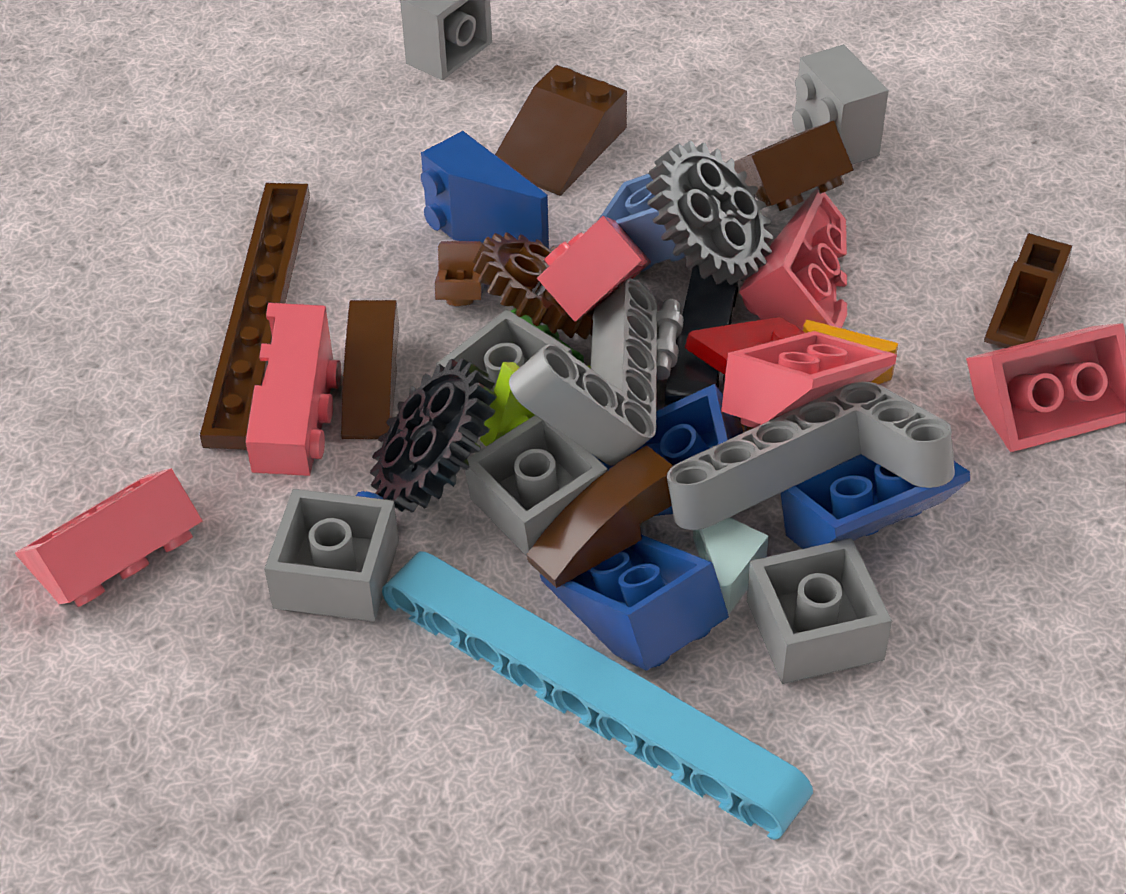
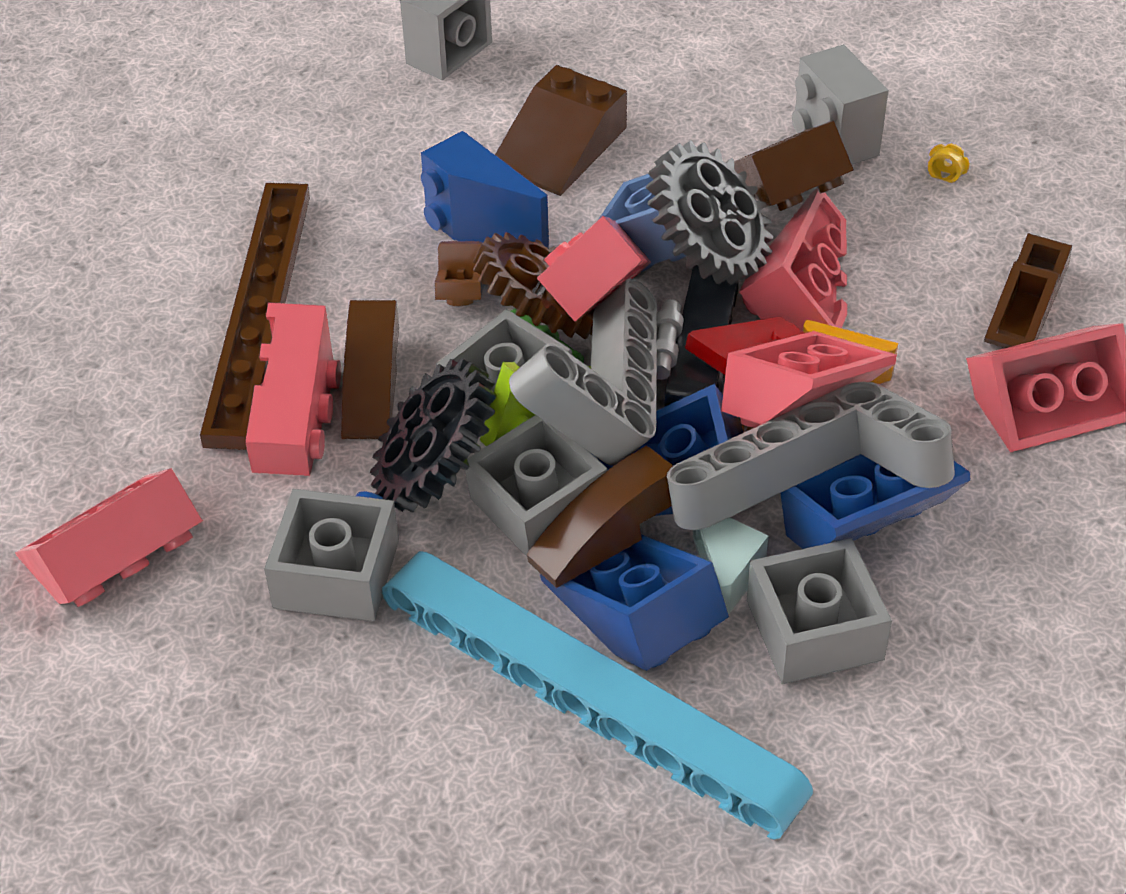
none -> yellow plate [928,143,970,183]

